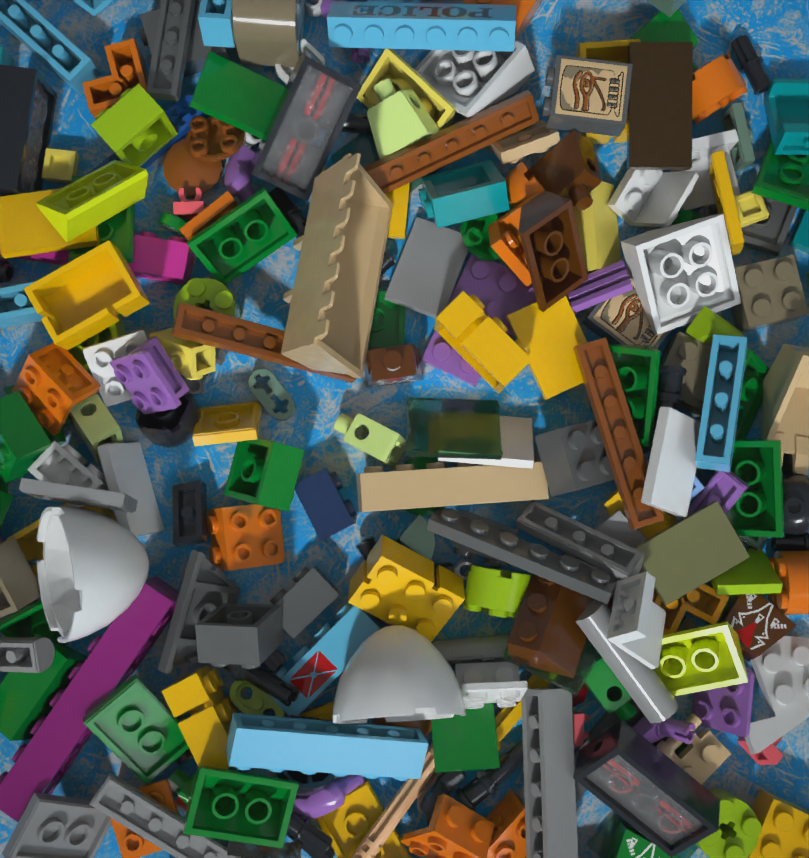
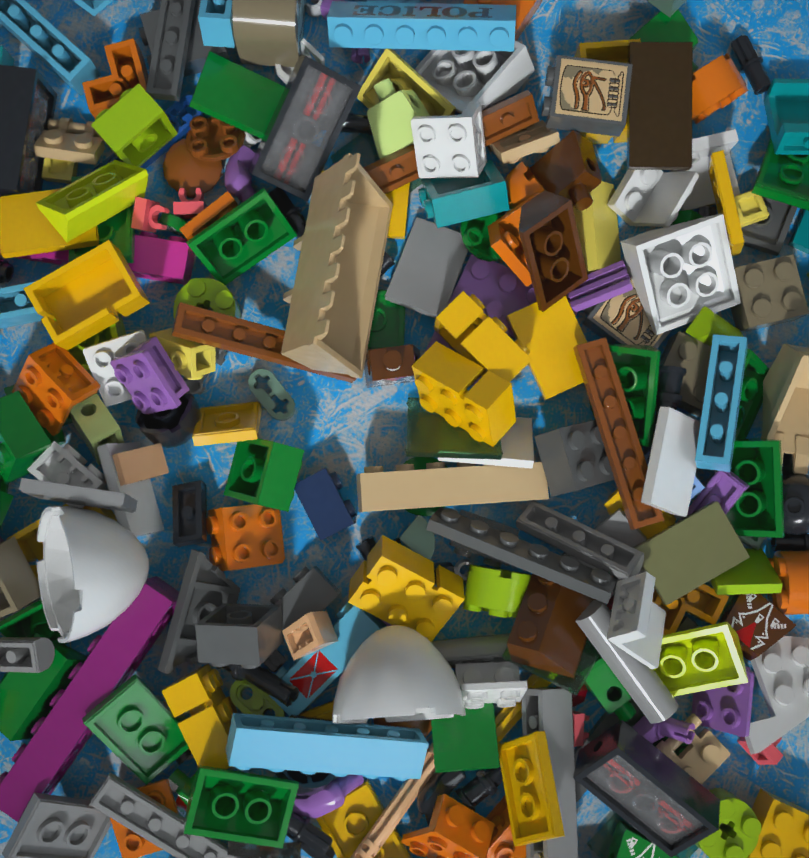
yellowish green torso [334,413,409,469] -> none
sand green plate [722,102,755,172] -> none
none -> tan plate [33,117,105,165]
none -> light nougat slope [112,443,169,486]
none -> coral tile [131,197,170,233]
none -> light nougat slope [282,611,339,661]
none -> white bracket [411,103,487,178]
none -> yellow piece [412,341,516,447]
none -> yellow tile [498,731,565,847]

